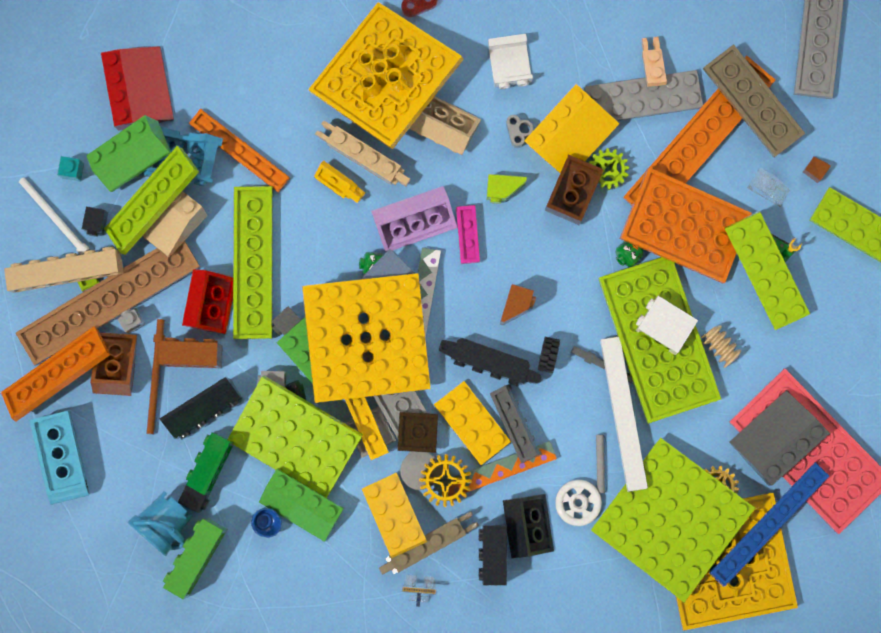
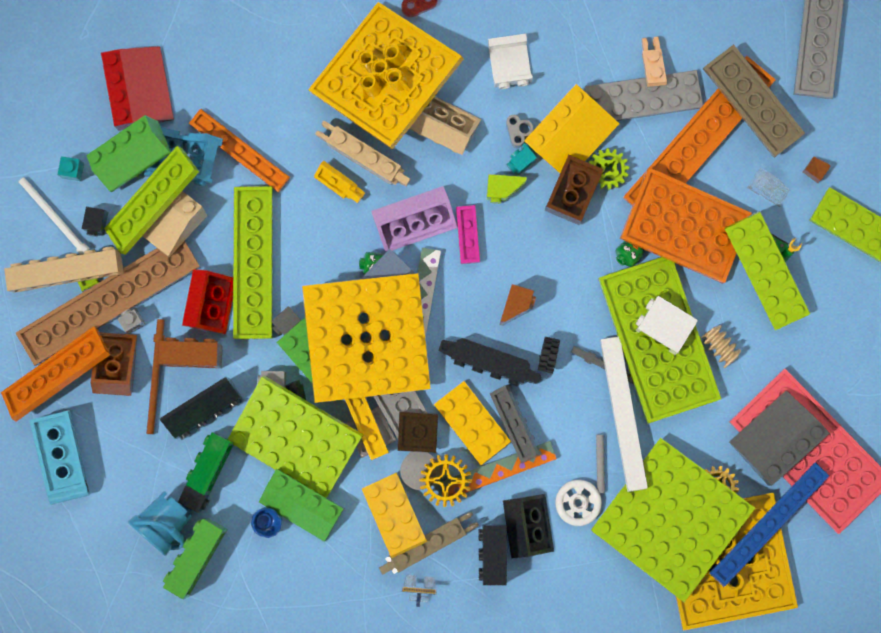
none -> teal brick [506,143,537,175]

